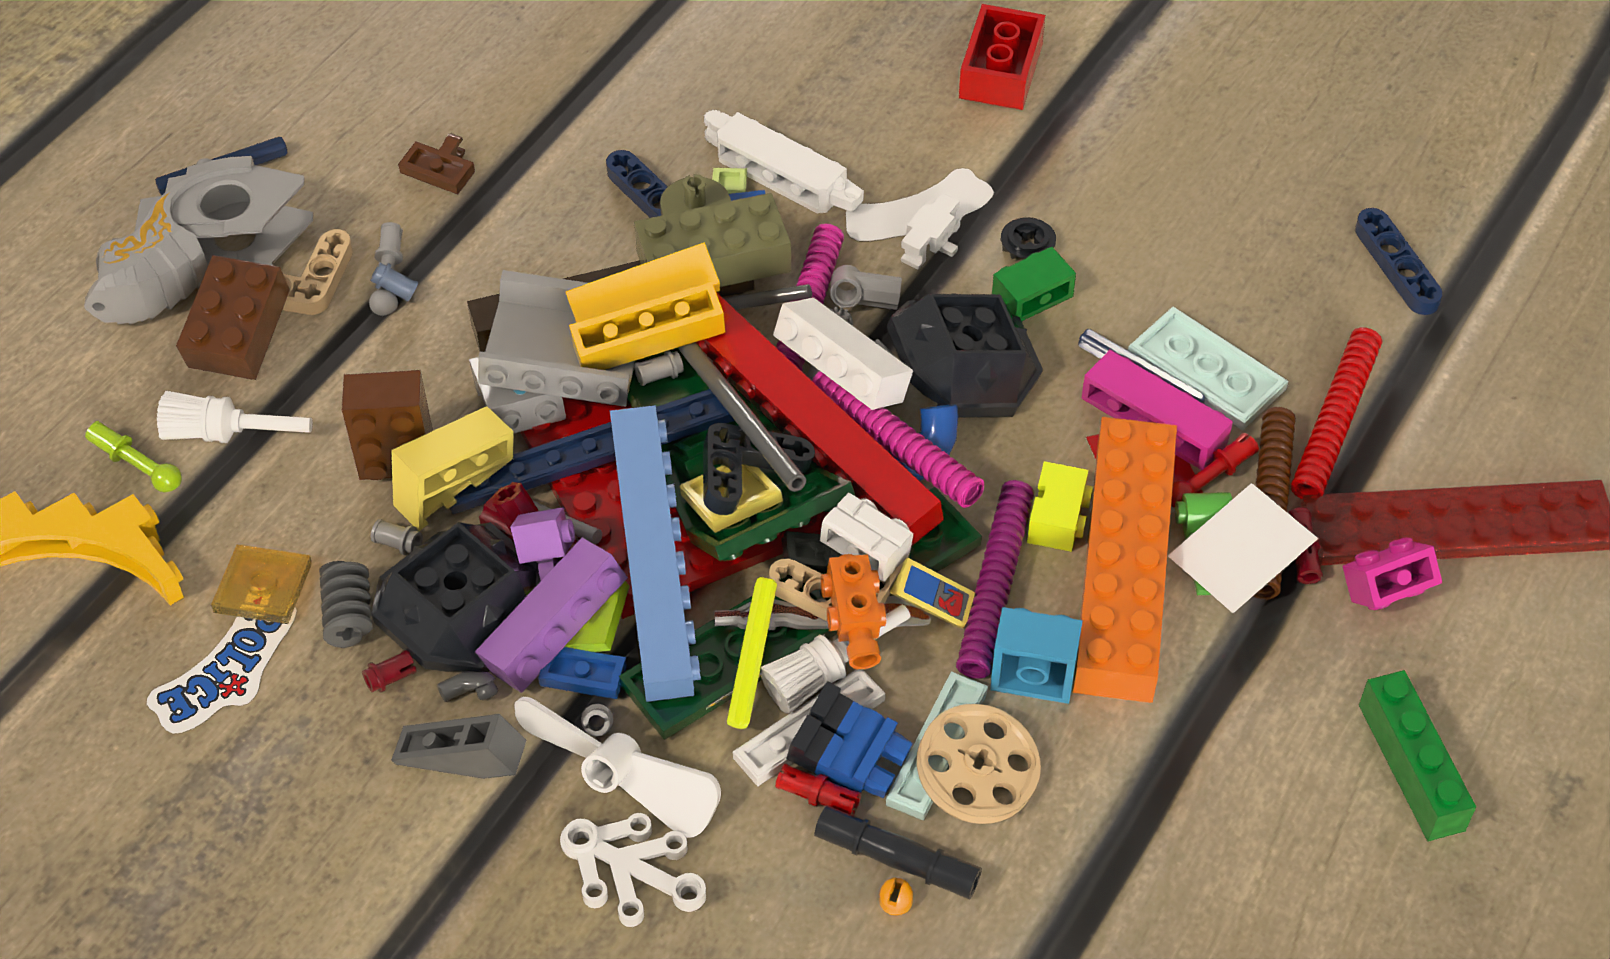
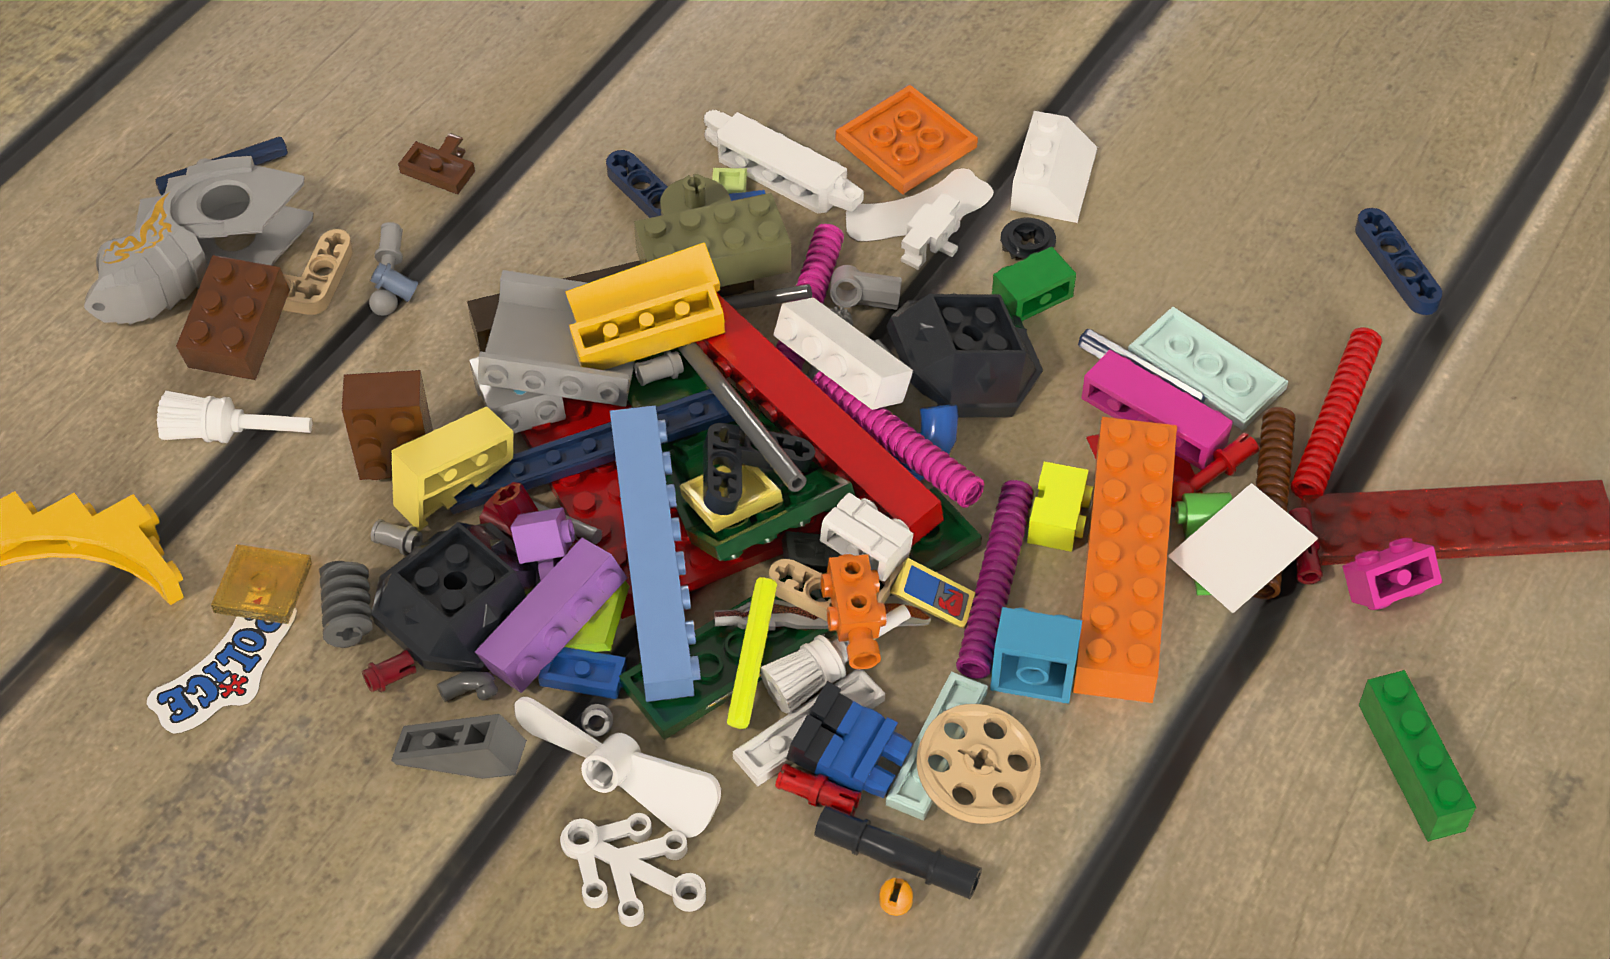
lime pin [85,421,182,492] -> none
red brick [959,4,1046,110] -> none
none -> orange plate [835,85,978,195]
none -> white slope [1010,111,1097,223]

